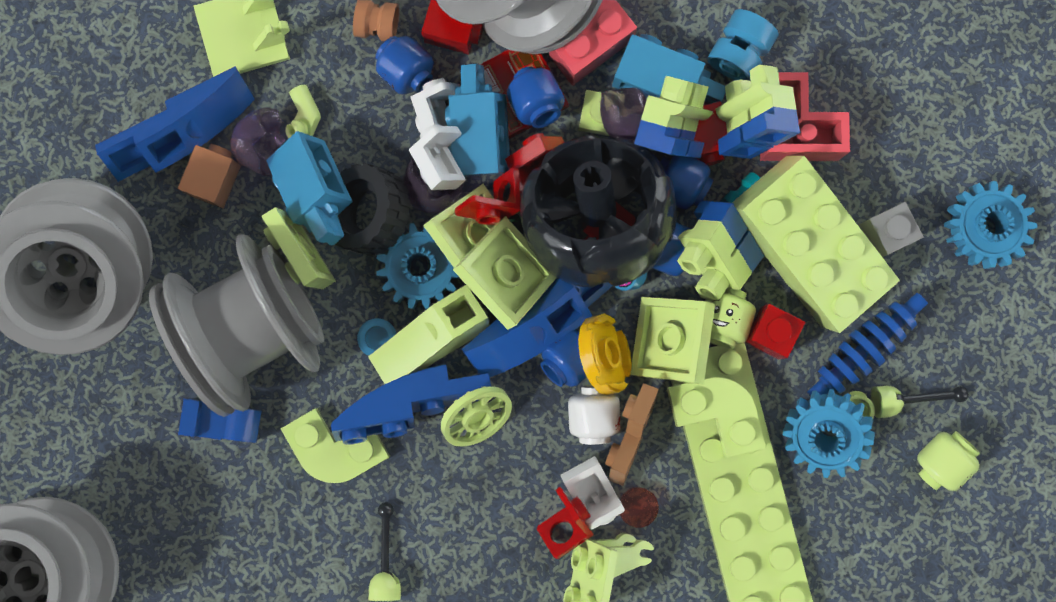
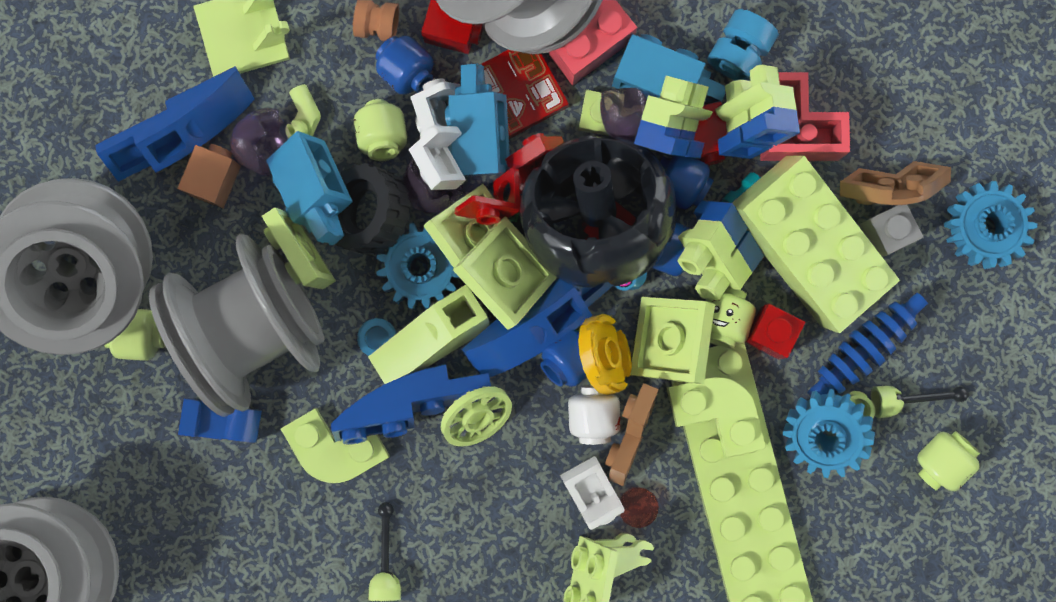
blue head [507,67,565,128] -> none
red bracket [537,487,594,559] -> none
none -> yellowish green head [104,309,165,361]
none -> yellowish green head [354,99,407,161]
none -> medium nougat plate [840,161,951,205]

